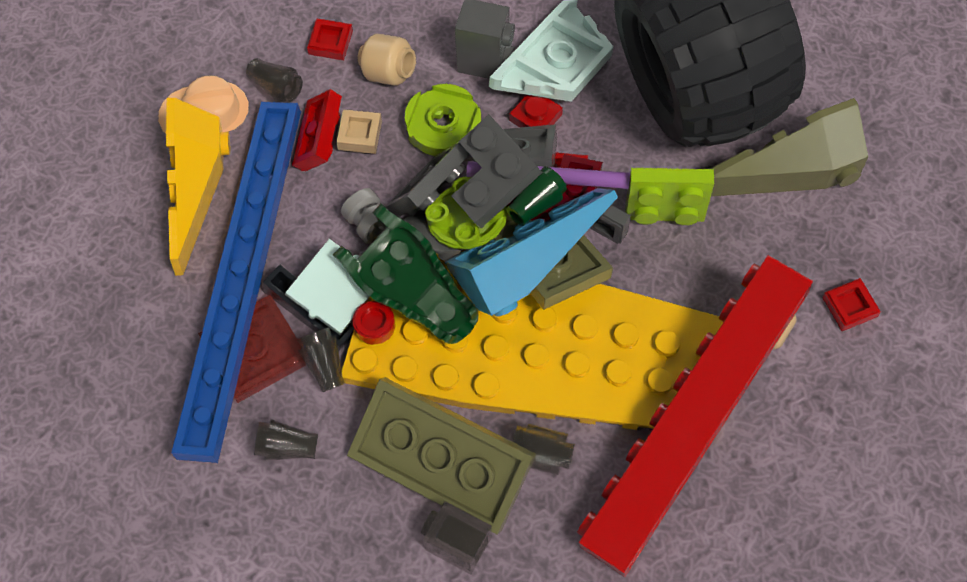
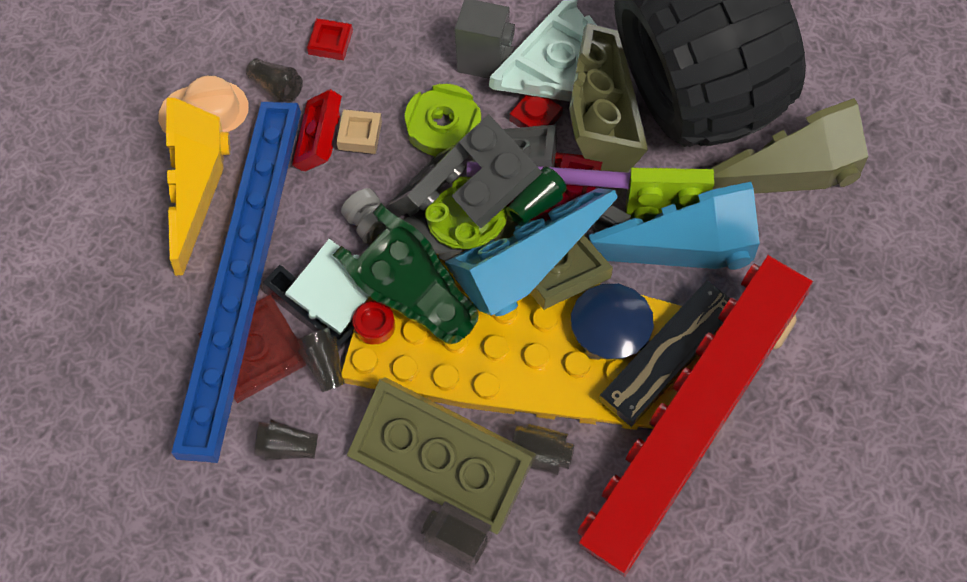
tan head [358,34,416,86] -> none
red tile [822,278,881,332] -> none
none -> olive wedge [569,23,648,173]
none -> dark blue dish [571,283,654,360]
none -> dark azure wedge [588,182,760,270]
none -> black tile [599,280,730,427]

